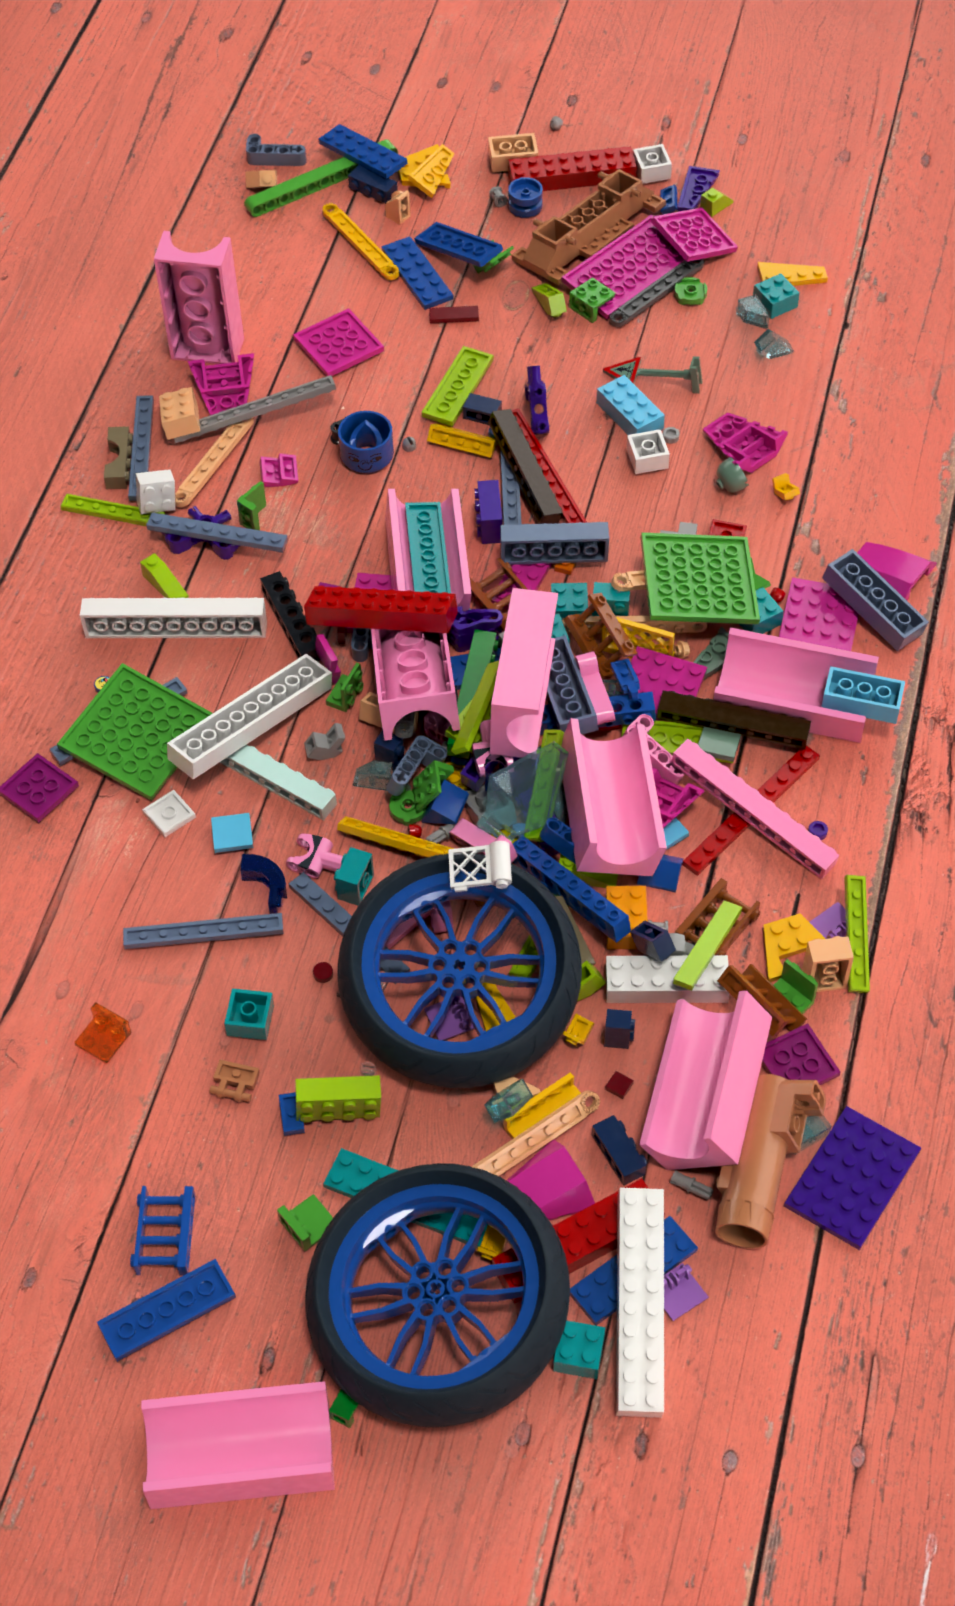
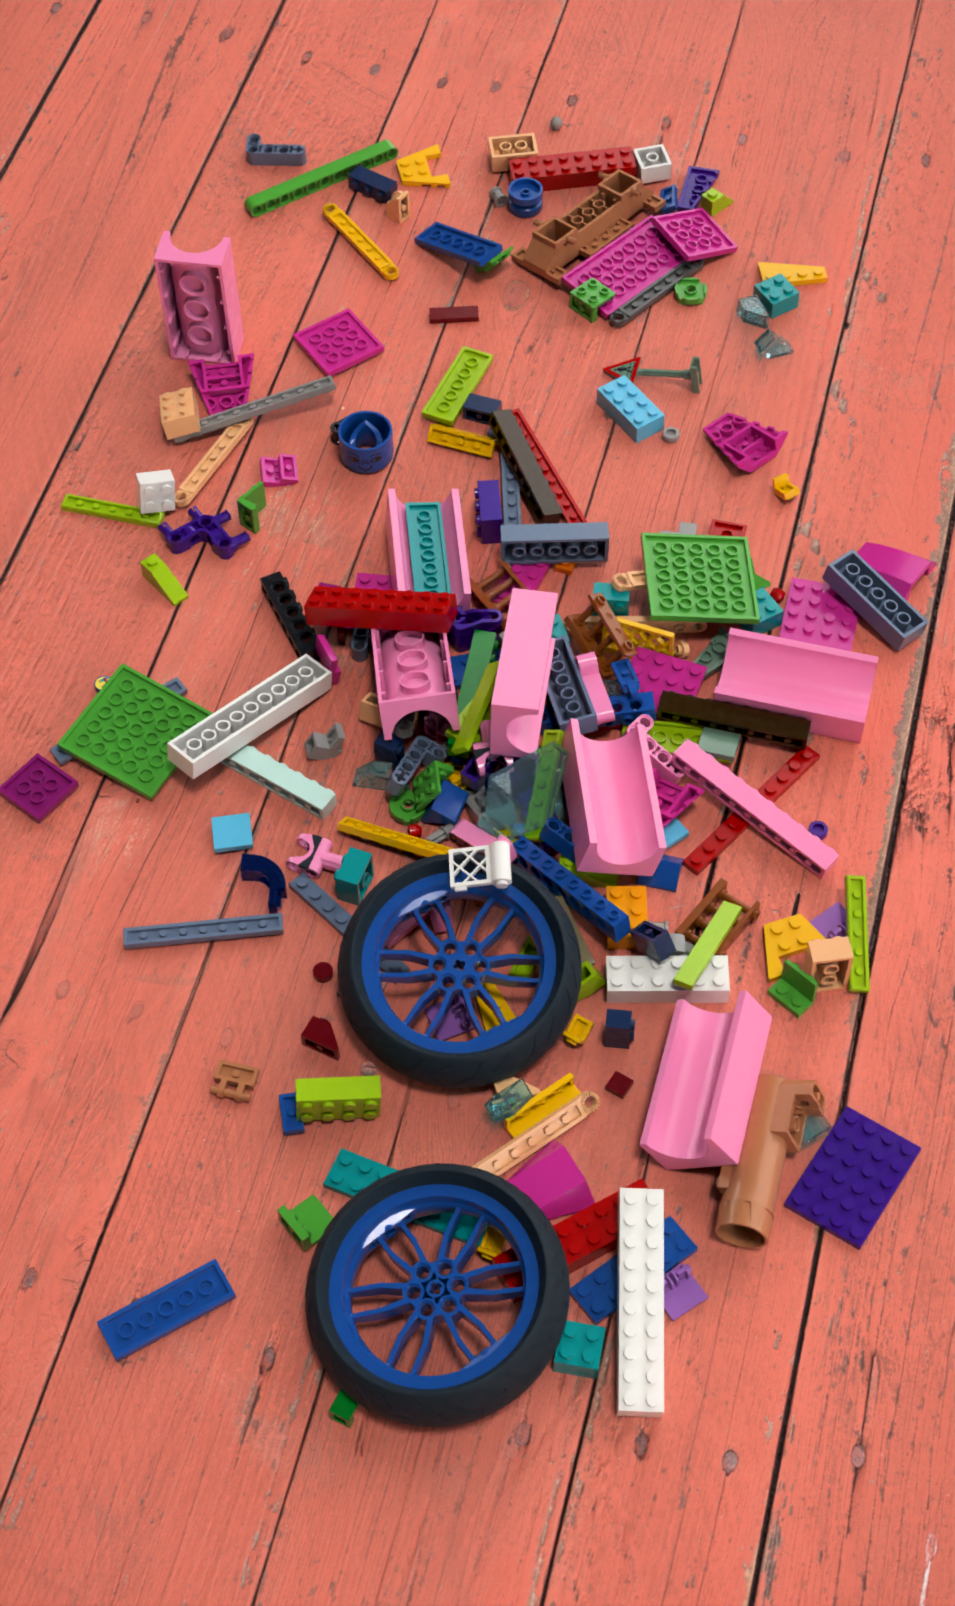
clear orange bracket [74,1002,132,1063] -> none
white brick [80,597,267,638] -> none
dark tan arch [104,426,133,489] -> none
sand blue plate [128,395,154,501] -> none
blue fence [130,1186,196,1276] -> none
bright pink piece [141,1381,335,1509] -> none
white tile [142,790,196,838] -> none
sand blue plate [147,512,288,553] -> none
teal brick [224,988,274,1040] -> none
light nougat slope [246,170,277,188] -> none
blue plate [318,124,408,179] -> none
bright green bracket [326,662,364,712] -> none
blue plate [382,236,453,310] -> none
light grey hinge [402,437,416,452] -> none
yellow wing [408,144,455,198] -> none
dark purple pin [525,365,549,434] -> none
lime slope [531,283,567,317] -> none
teal brick [551,583,588,620] -> none
dark blue brick [592,1115,648,1186] -> none
white brick [626,429,670,474] -> none
light grey axle [670,1171,713,1199] -> none
sand green cylinder [716,457,749,493] -> none
dark orange fence [717,964,807,1037] -> none
magenta plate [762,1023,841,1085] -> none
medium azure brick [822,666,905,724] -> none
none -> dark red slope [301,1016,340,1061]

